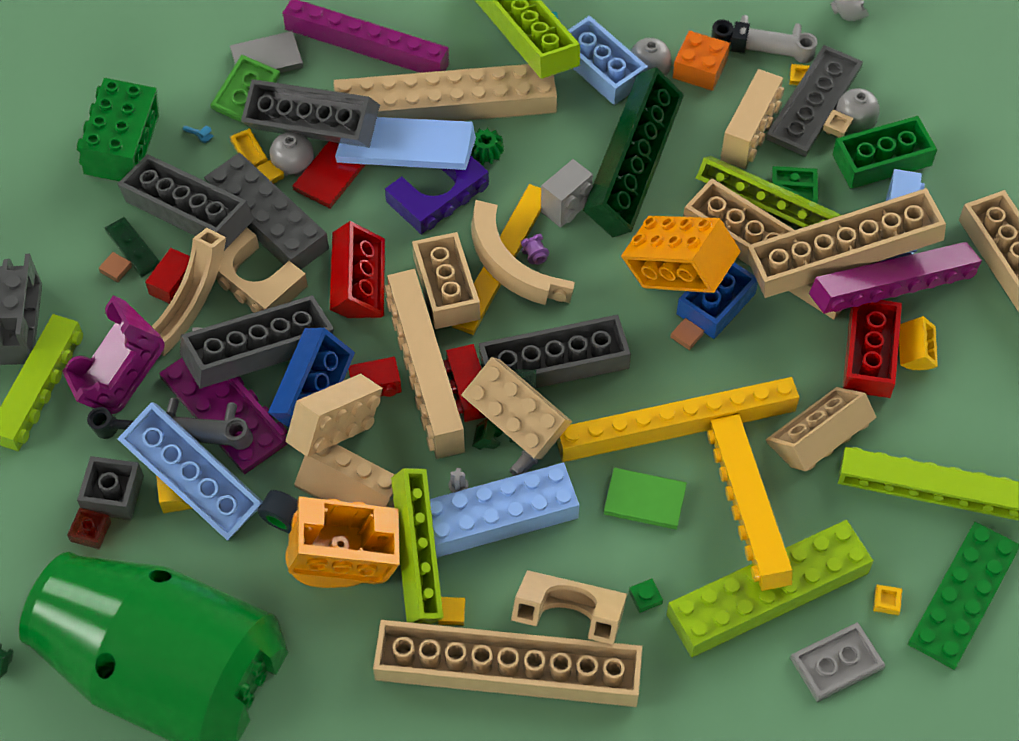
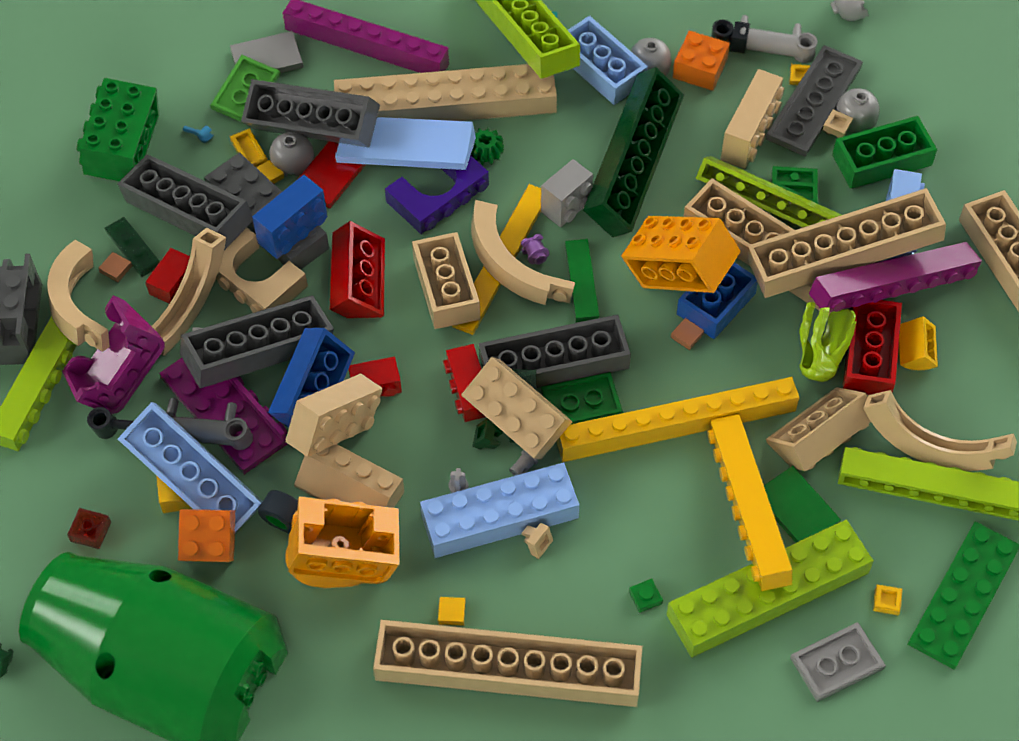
dark grey brick [77,456,144,520] -> none
tan brick [384,269,465,459] -> none
lime brick [391,468,443,625] -> none
tan arch [511,570,627,645] -> none
bright green tile [604,468,687,530] -> none
none -> tan arch [47,240,110,352]
none -> orange brick [178,509,235,562]
none -> blue brick [252,175,327,259]
none -> tan tile [522,523,553,559]
none -> green tile [541,372,623,425]
none -> green tile [565,239,600,322]
none -> green tile [764,466,841,543]
none -> lime hair [799,302,856,382]
none -> tan arch [863,390,1017,471]

